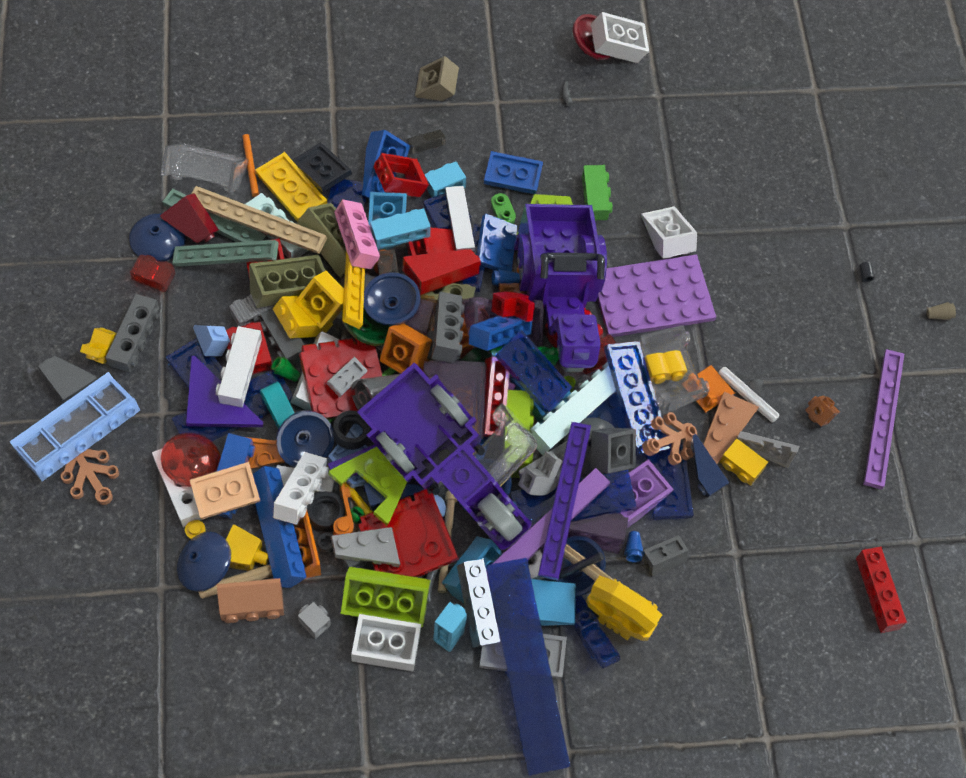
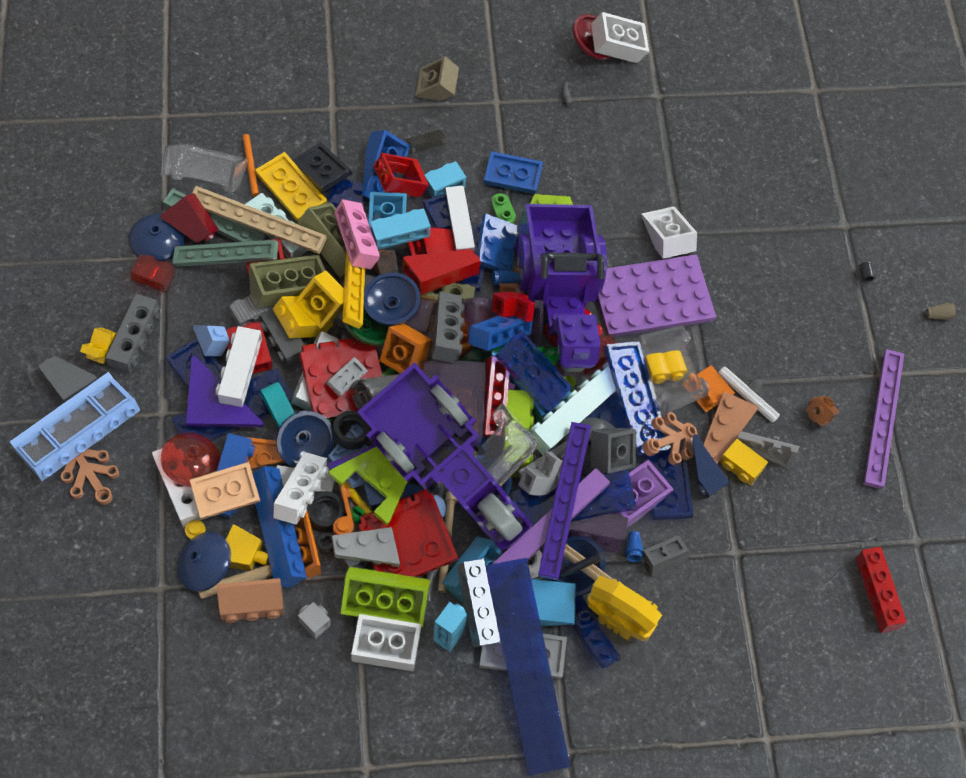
green cone [271,356,300,382] -> none
bright green brick [582,165,613,220] -> none

